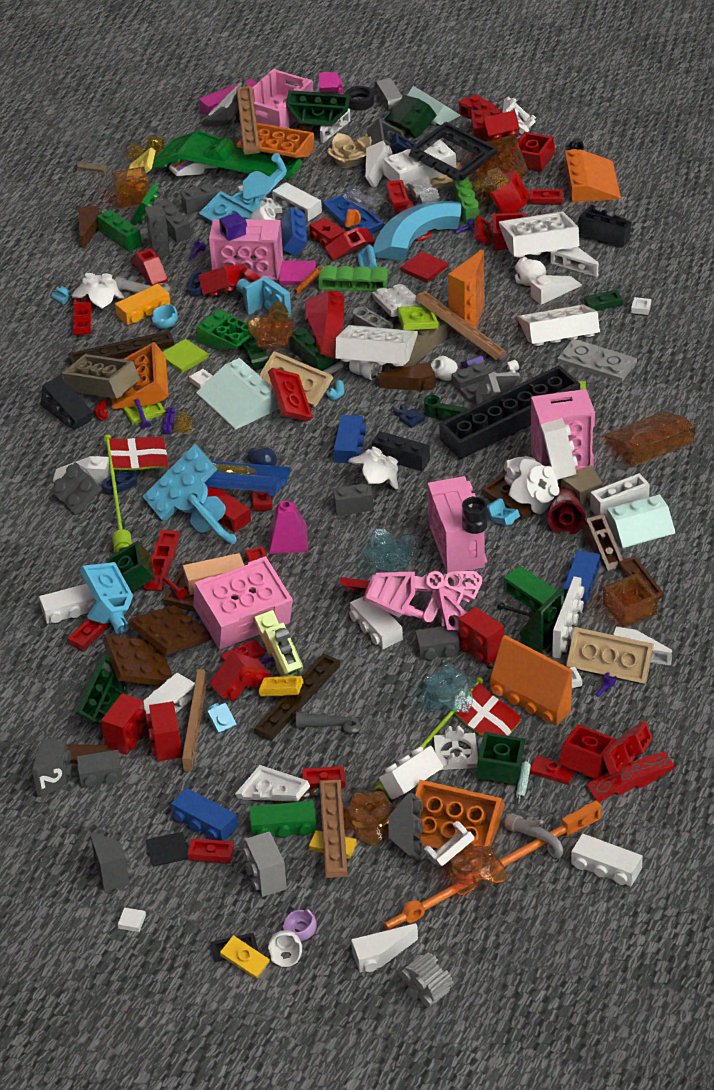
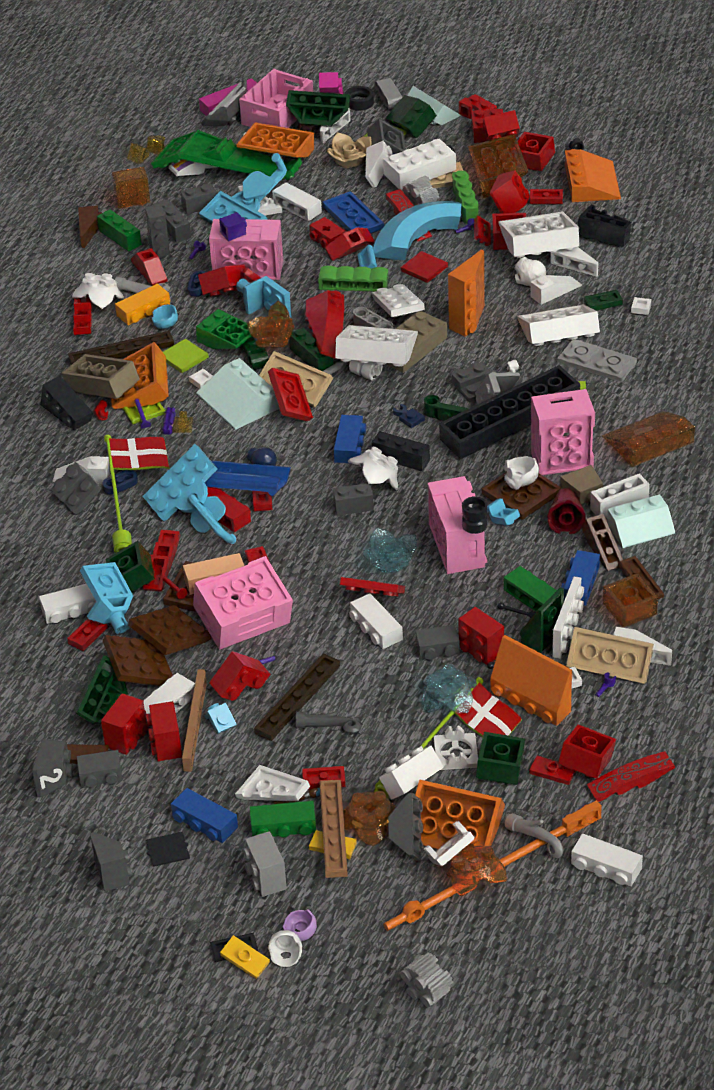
medium azure plate [51,286,71,304] -> none
dark tan axle [77,162,108,174] -> none
white tile [118,908,146,932] -> none
light yellow tile [126,147,155,186] -> none
green plate [131,184,159,226] -> none
red plate [188,838,234,863] -> none
clear yellow wing [213,463,257,475] -> none
red plate [221,639,265,662] -> none
medium nougat tile [236,86,260,155] -> none
white head [251,206,276,220] -> none
yellowish green plate [254,610,303,677] -> none
yellow plate [259,676,303,696] -> none
dark pink slope [269,501,308,554] -> none
dark pink tile [279,261,316,285] -> none
blue brick [281,207,307,256] -> none
orange piece [294,266,324,296] -> none
medium azure arm [326,380,344,400] -> none
clear plate [343,188,387,212] -> none
orange plate [345,209,361,227] -> none
white slope [351,923,418,972] -> none
bright pink piece [363,571,482,630] -> none
reddish brown slope [378,362,436,391] -> none
red plate [386,180,409,208] -> none
dark blue plate [392,132,415,152] -> none
lime tile [397,306,438,330] -> none
black hinge [409,122,498,181] -> none
medium nougat tile [415,291,506,360] -> none
white head [431,356,458,381] -> none
dark purple tile [460,356,484,368] -> none
clear yellow wing [471,167,510,191] -> none
white piece [503,97,536,135] -> none
white brick [509,459,559,514] -> none
light aqua piece [516,757,531,804] -> none
white brick [541,418,578,479] -> none
red slope [603,720,652,775] -> none

